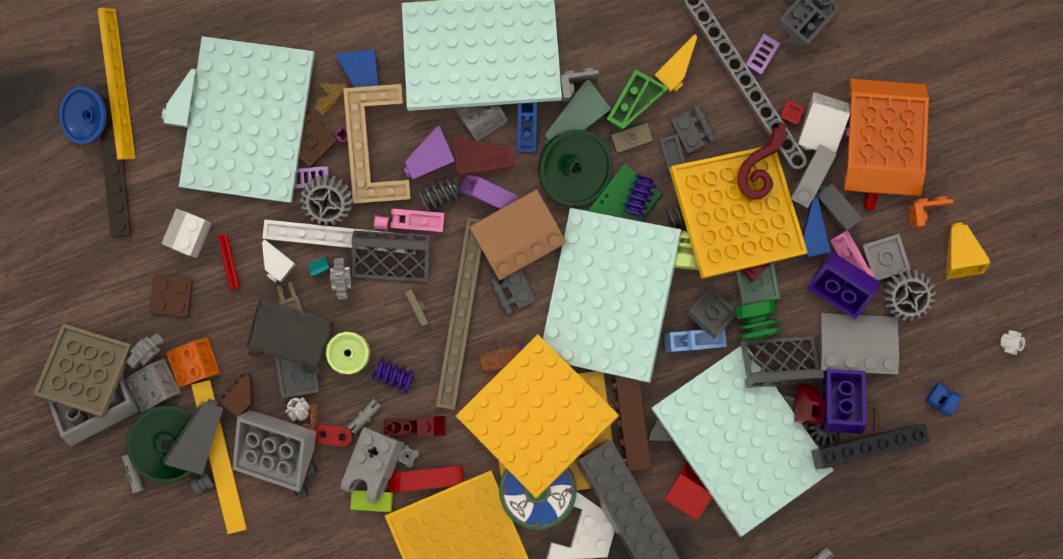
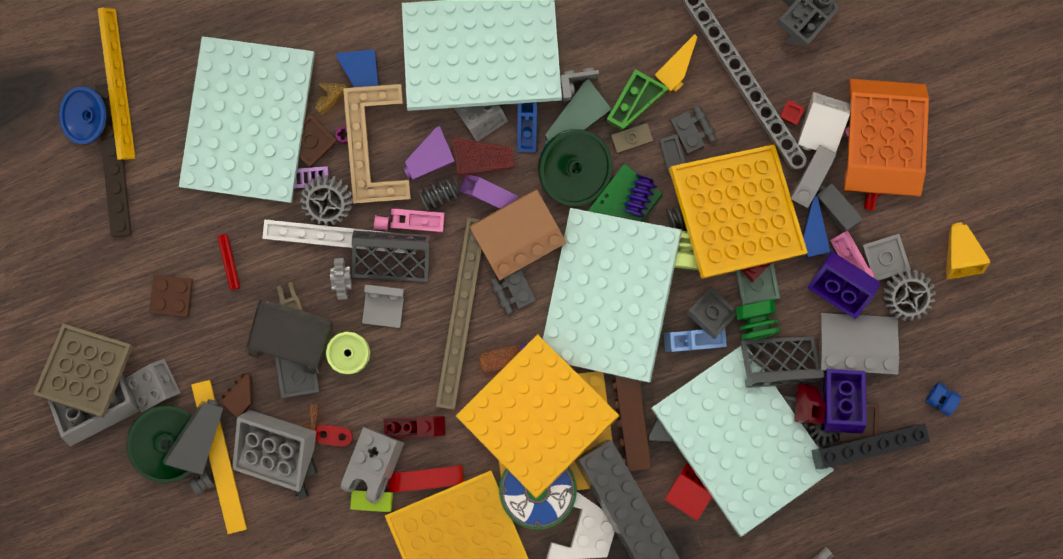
light grey pin [122,455,145,494] -> none
light grey gear [127,333,164,369] -> none
white slope [161,209,212,258] -> none
light aqua slope [162,69,197,128] -> none
orange bracket [166,337,220,388] -> none
white slope [262,239,296,283] -> none
white gear [285,397,311,421] -> none
teal slope [308,257,330,277] -> none
light grey pin [347,398,382,435] -> none
dark purple piece [371,358,414,394] -> none
light grey plate [397,445,419,468] -> none
dark tan plate [405,289,429,327] -> none
dark red plant [737,122,788,200] -> none
lavender slope [746,34,780,76] -> none
orange bracket [908,196,953,229] -> none
white gear [1001,330,1025,355] -> none
none -> light grey bracket [362,285,405,328]

